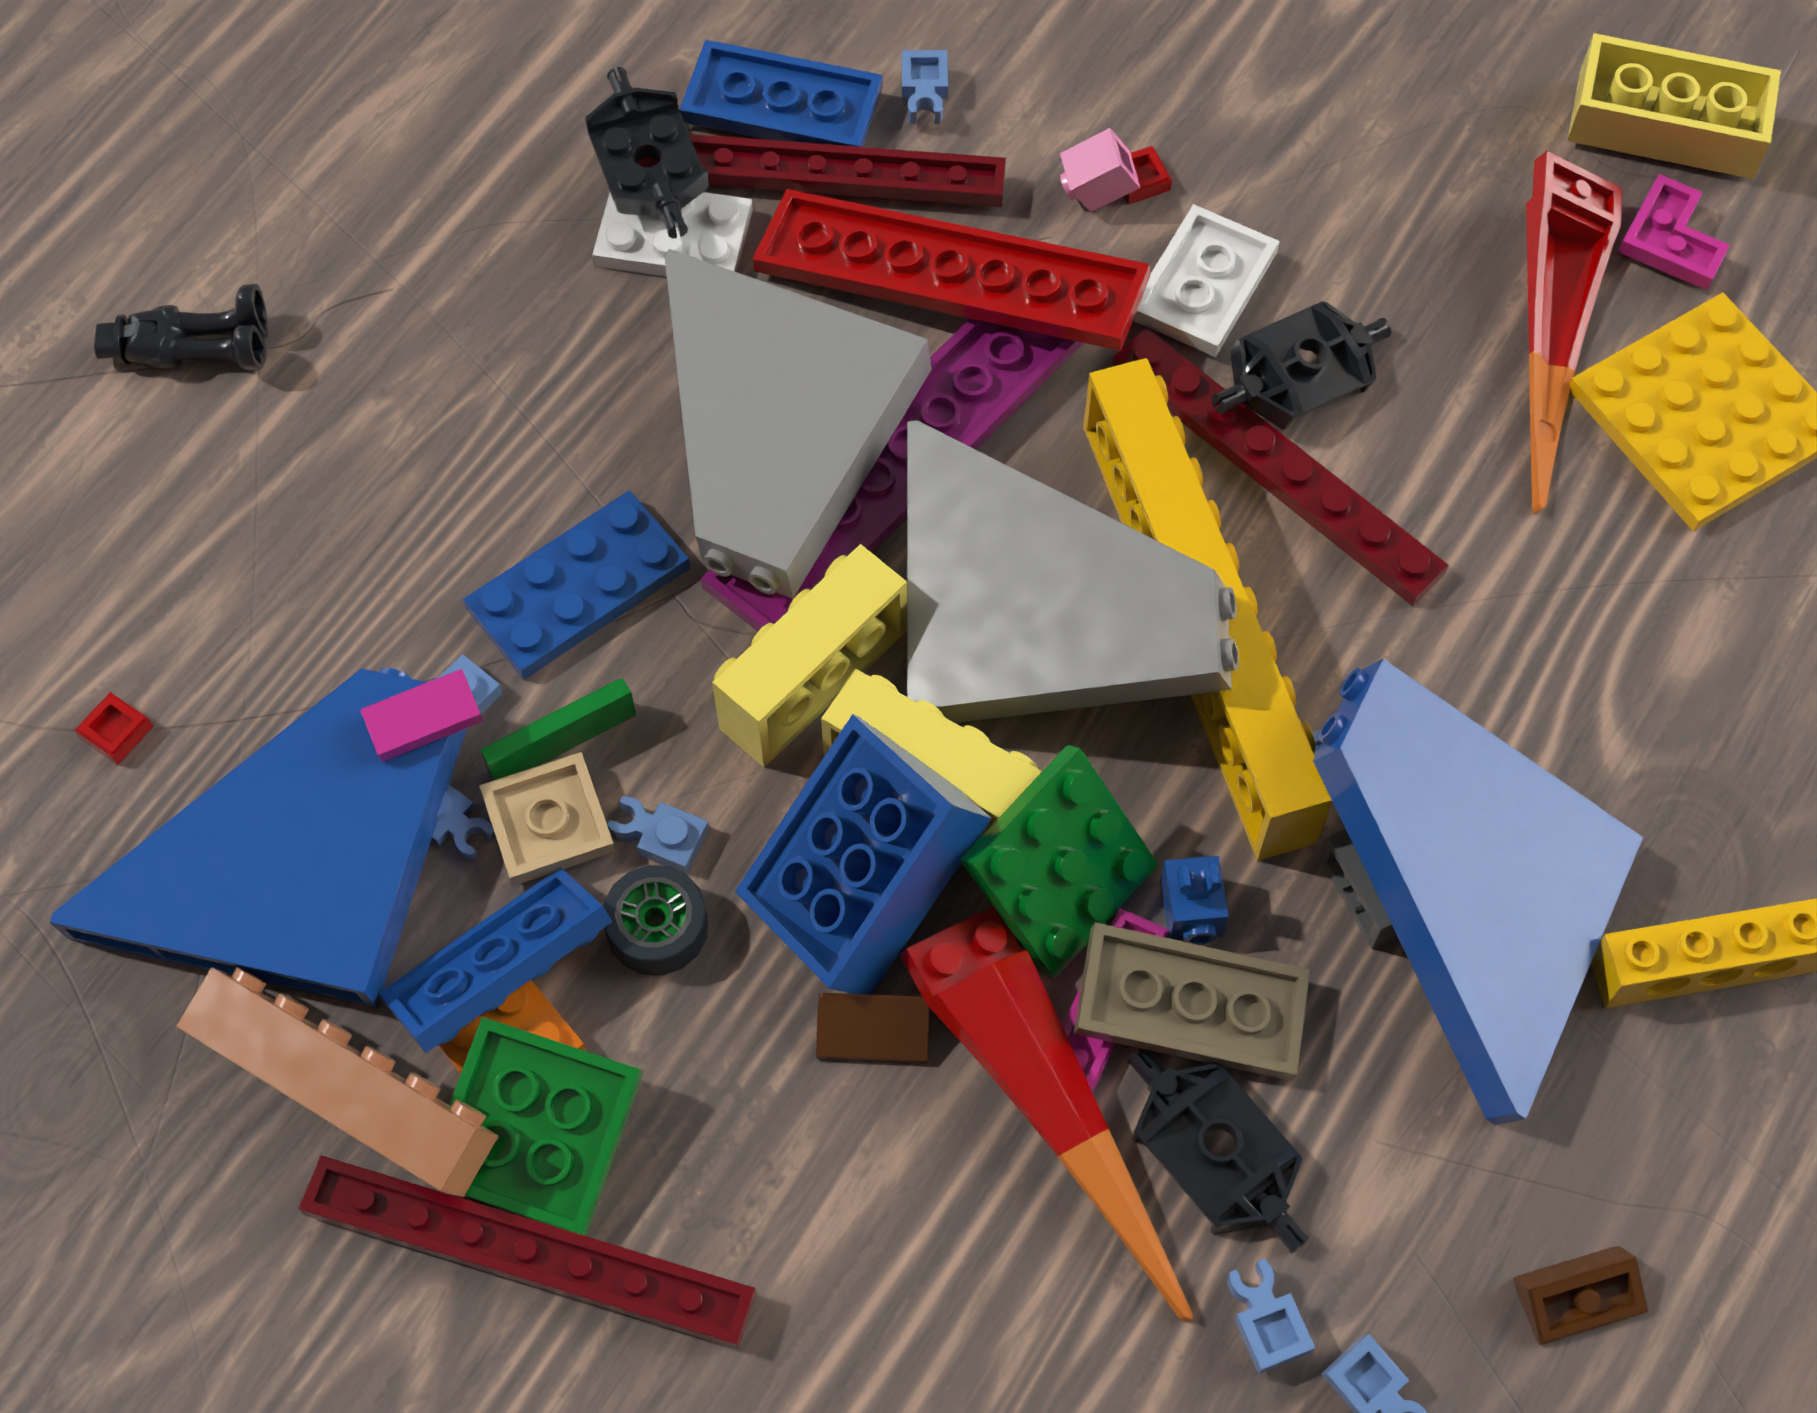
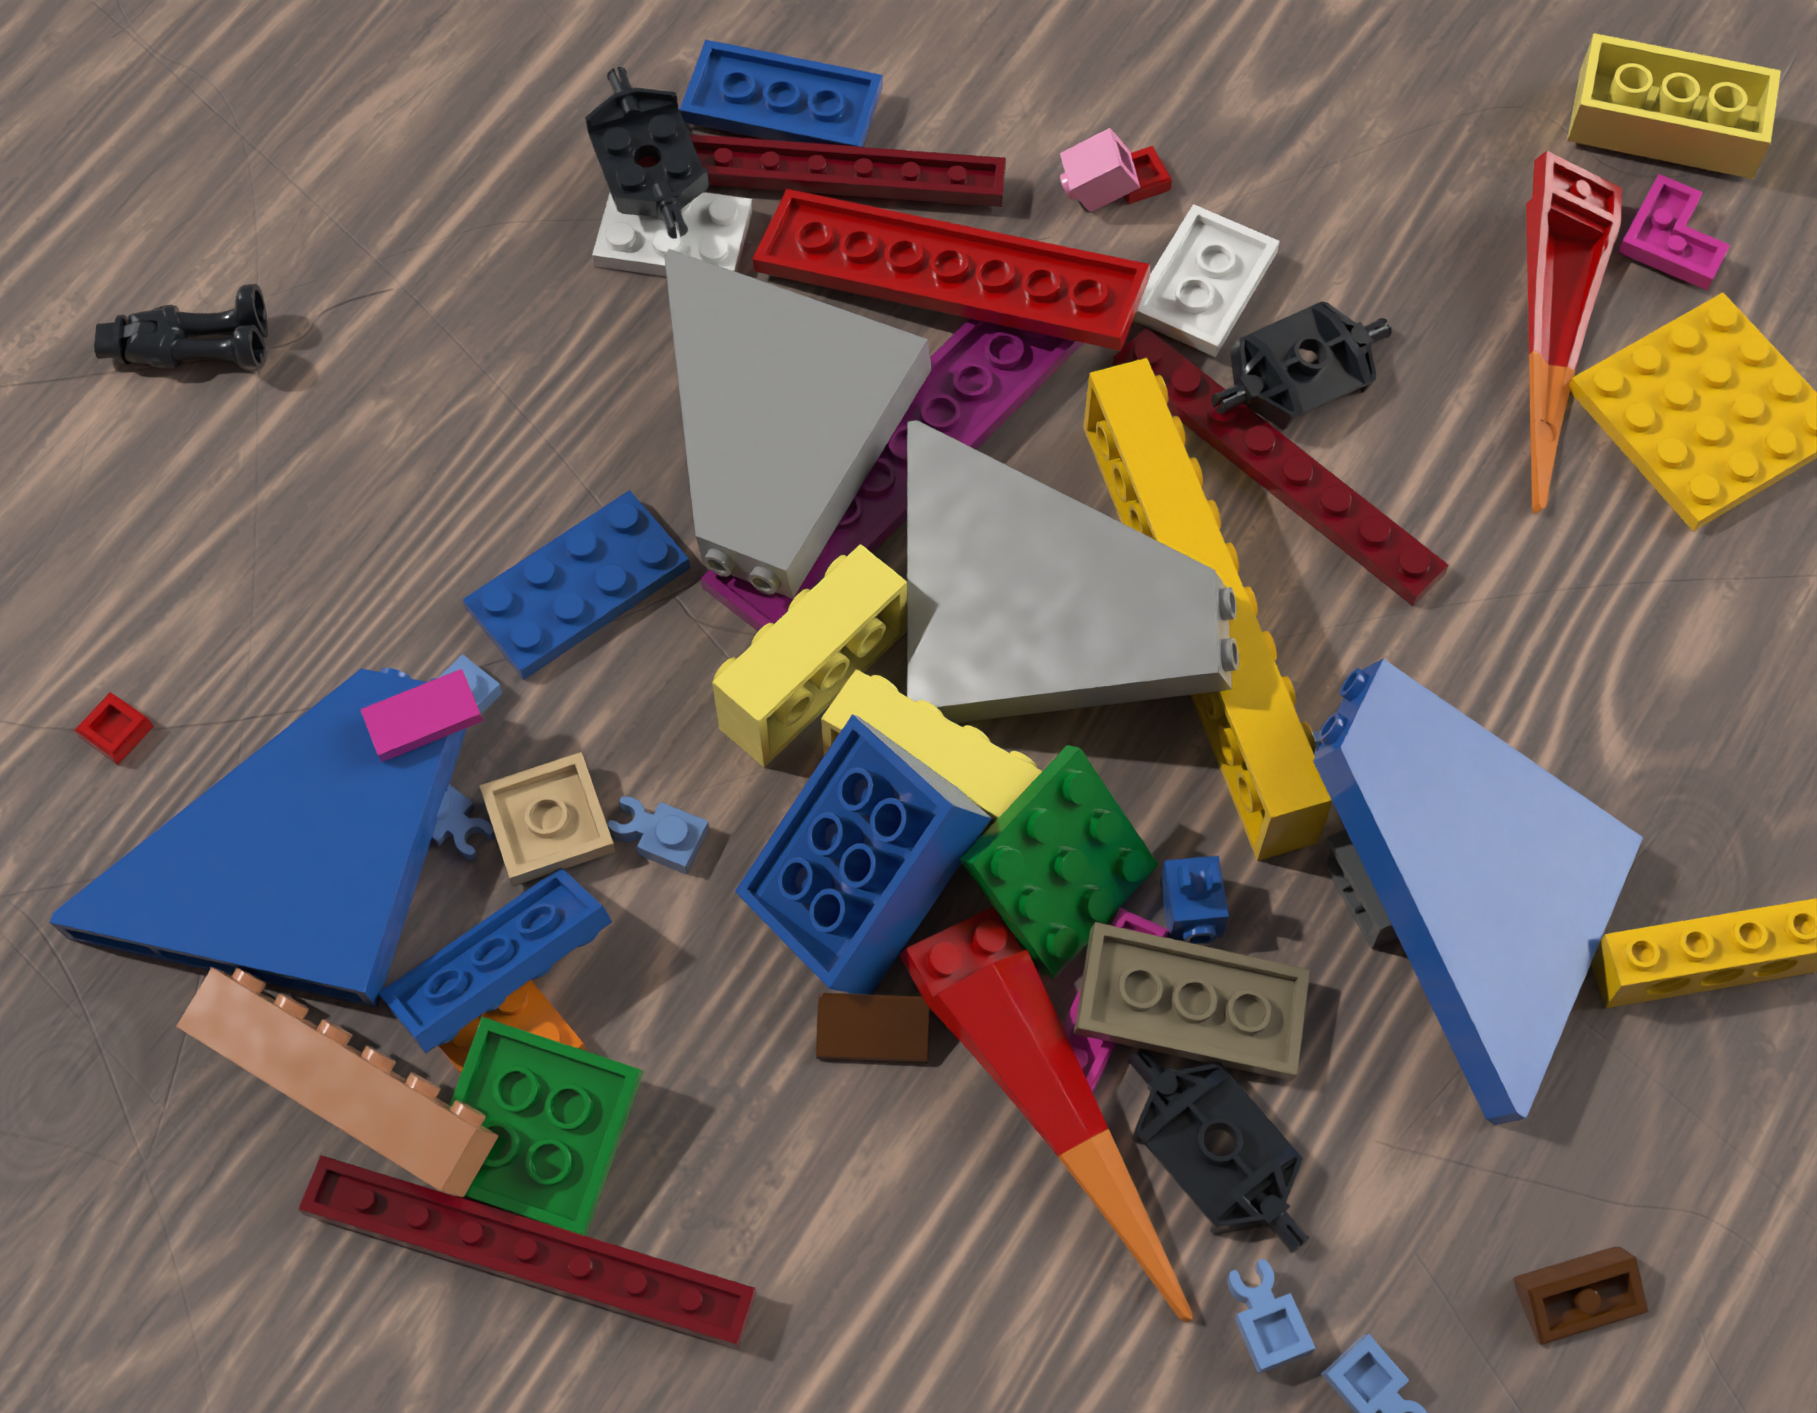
green tile [480,678,637,781] -> none
wheel [603,865,709,975] -> none
medium blue plate [902,50,948,124] -> none

